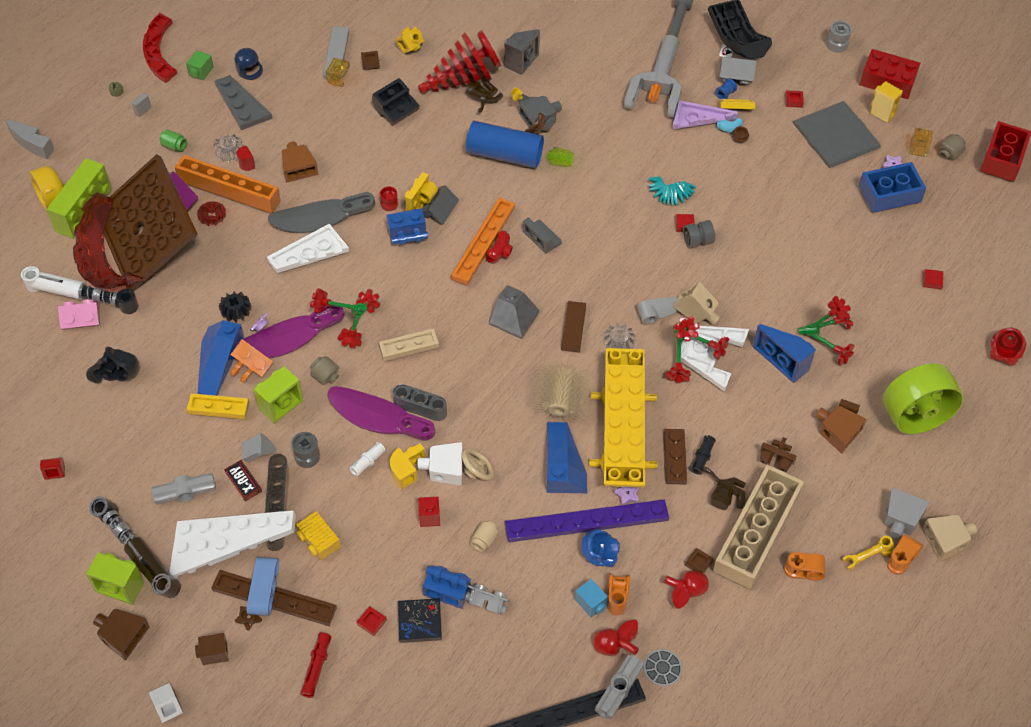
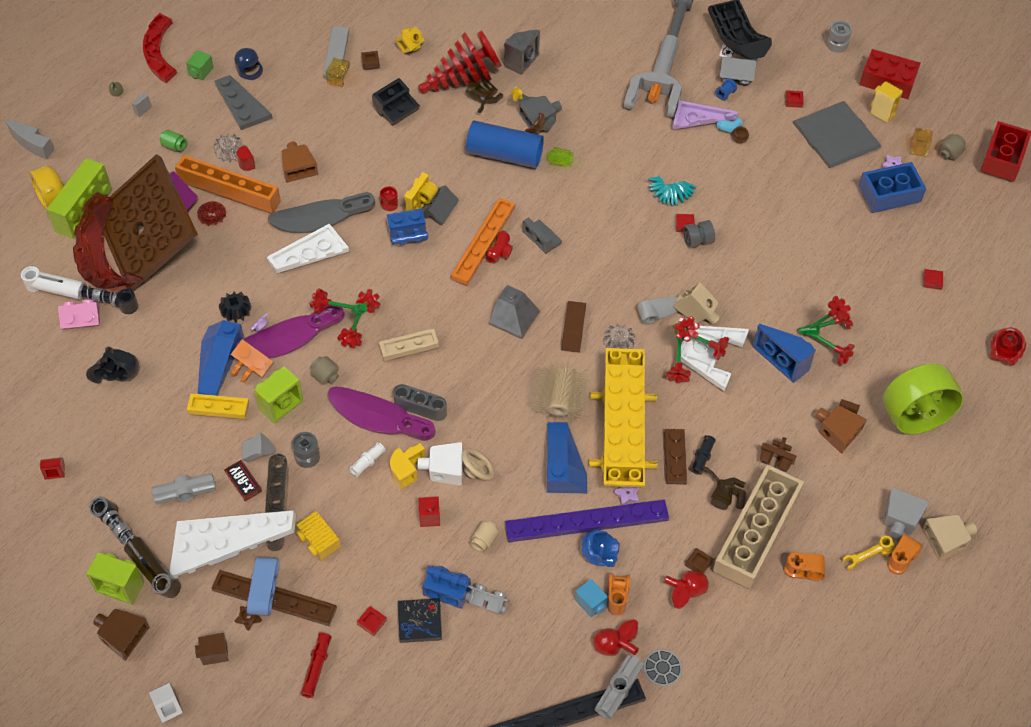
yellow tile [719,99,755,109] -> none

